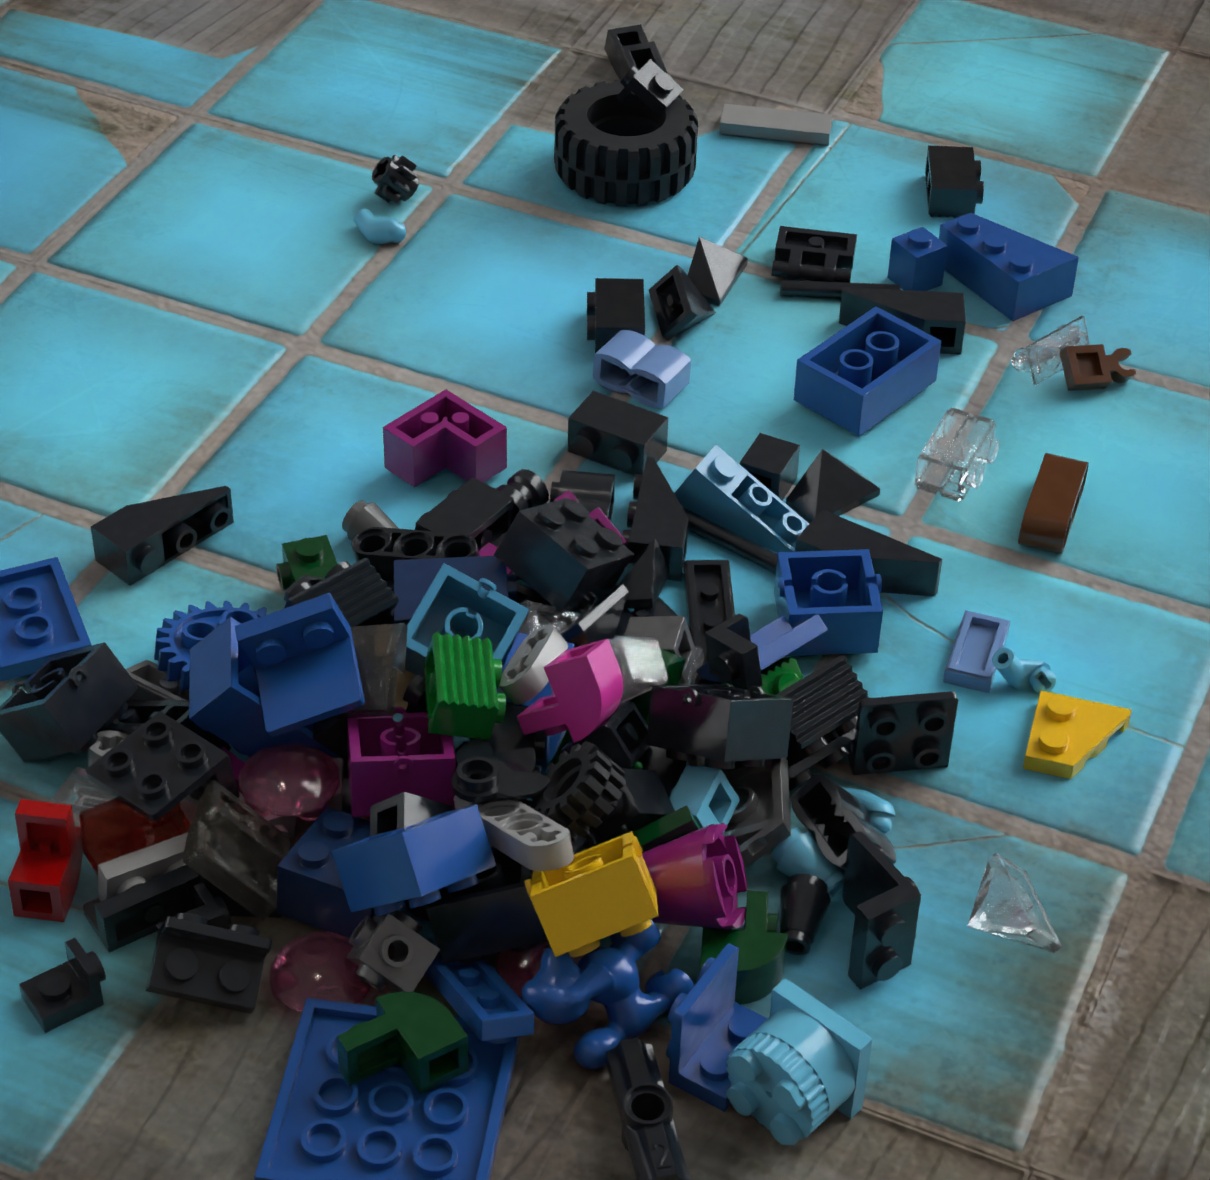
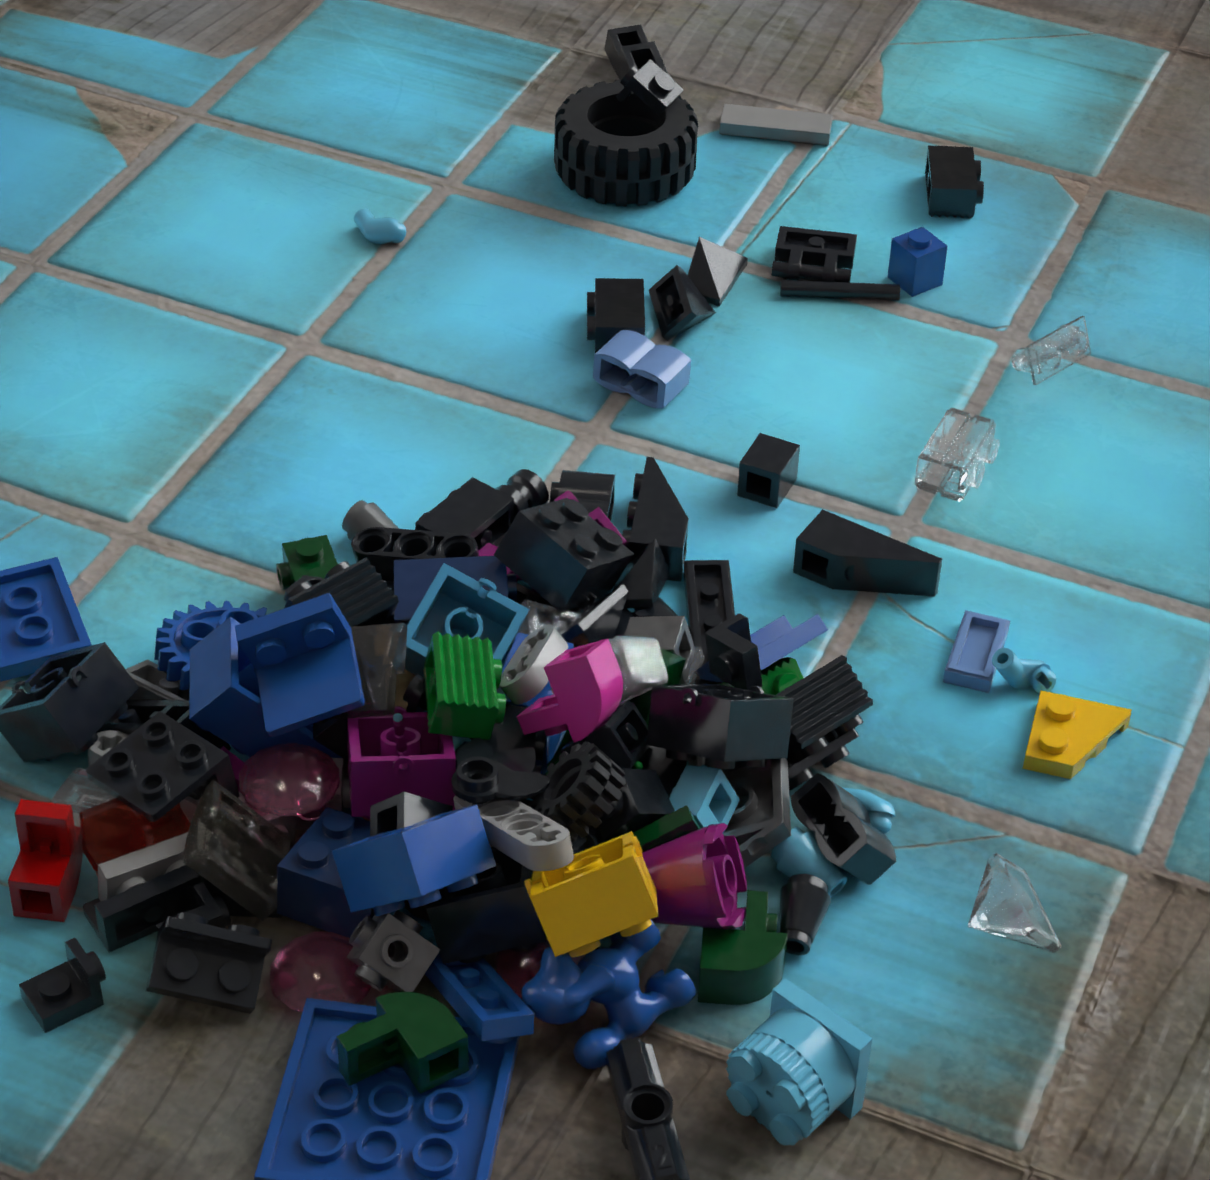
black slope [91,486,234,586] -> none
black gear [372,155,419,203] -> none
magenta brick [383,389,507,487] -> none
black brick [568,391,668,476] -> none
blue bracket [666,943,768,1112] -> none
dark azure slope [674,444,809,552] -> none
black bar [682,507,777,574] -> none
blue brick [774,549,883,656] -> none
black slope [786,449,880,524] -> none
blue brick [793,306,941,436] -> none
black slope [839,287,966,355] -> none
black bracket [842,831,921,990] -> none
black bracket [845,691,958,775] -> none
blue wedge [939,212,1079,321] -> none
reddish brown beam [1018,453,1089,554] -> none
reddish brown plate [1059,344,1136,391] -> none

